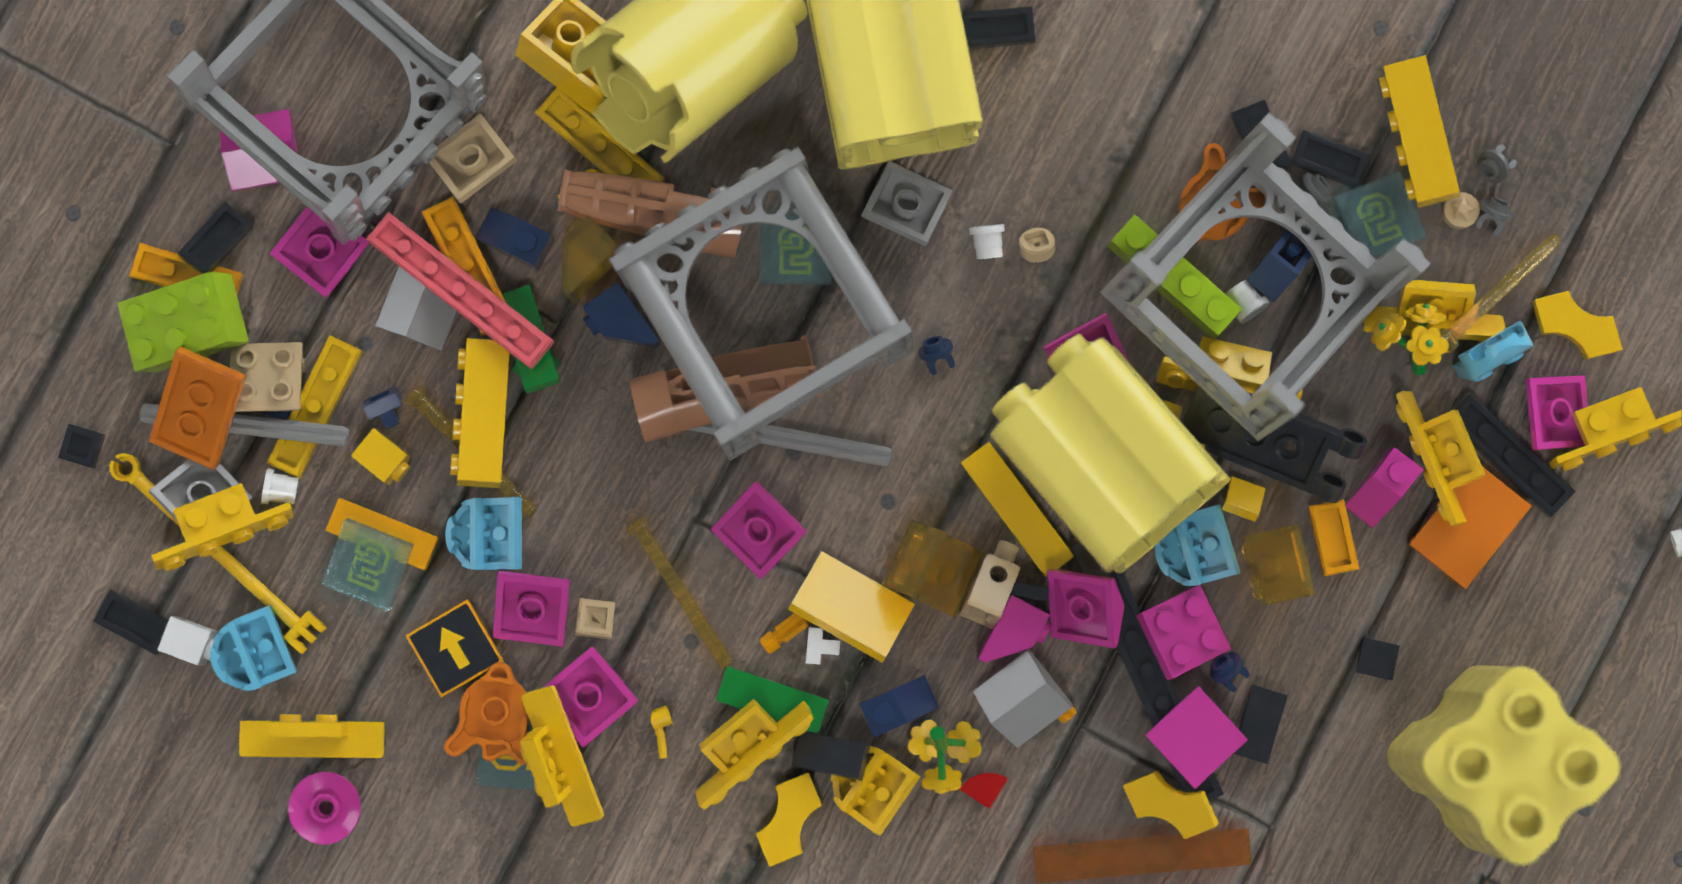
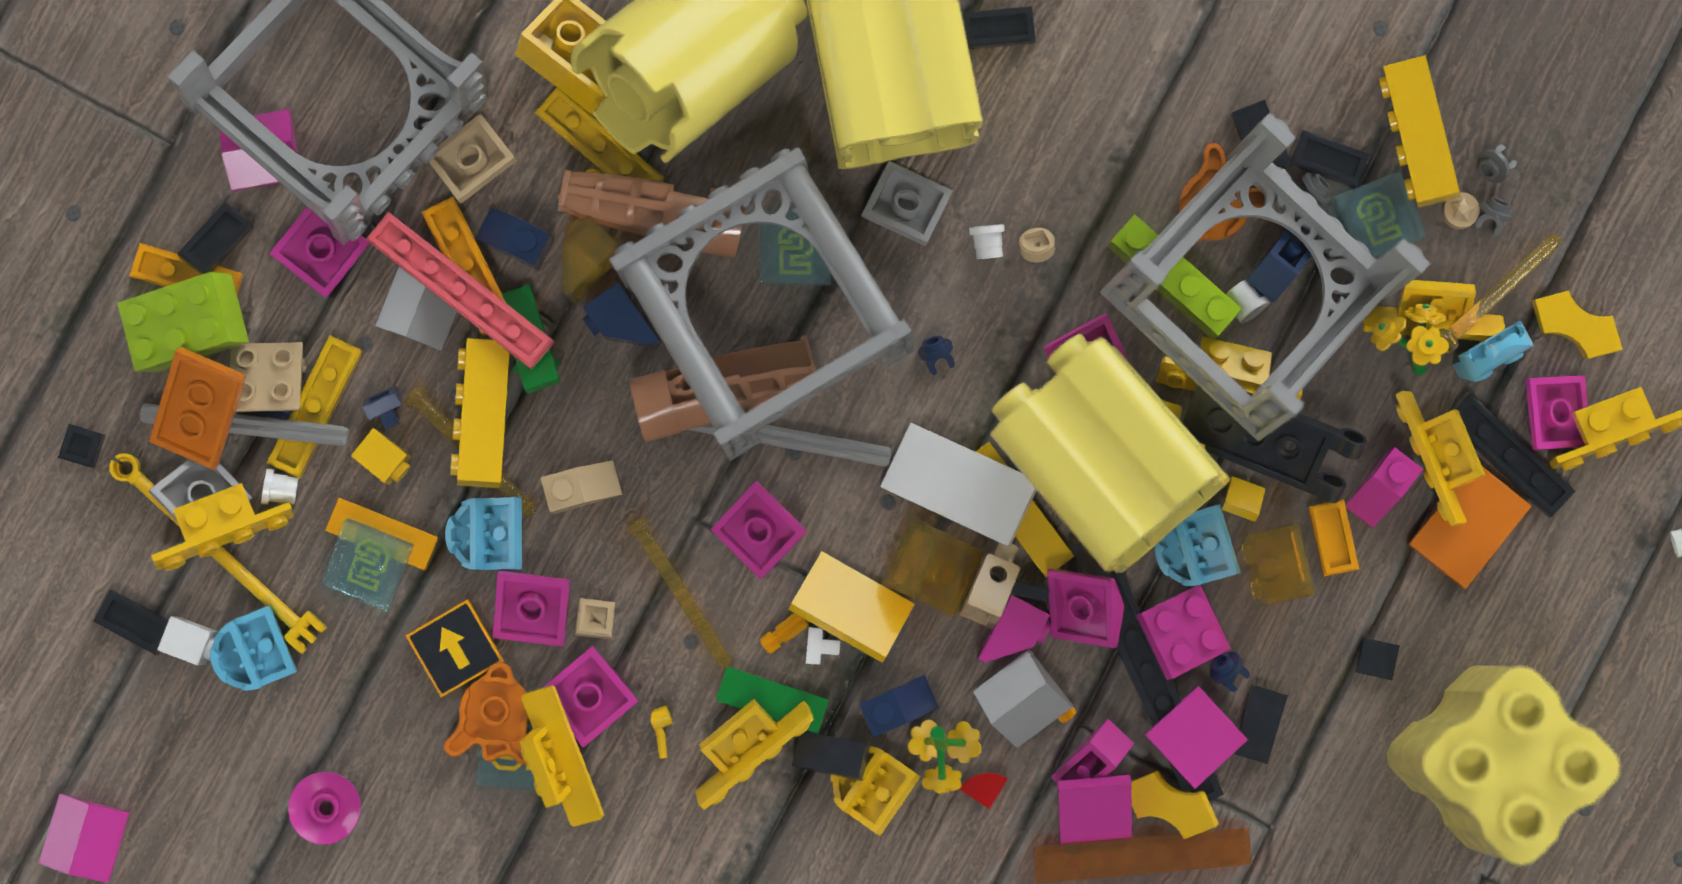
yellow bracket [239,714,385,758] -> none
yellow tile [756,772,822,867] -> none
none -> dark pink slope [39,793,130,883]
none -> tan slope [541,460,623,514]
none -> white tile [880,423,1037,547]
none -> dark pink slope [1051,719,1134,783]
none -> dark pink tile [1057,775,1132,844]

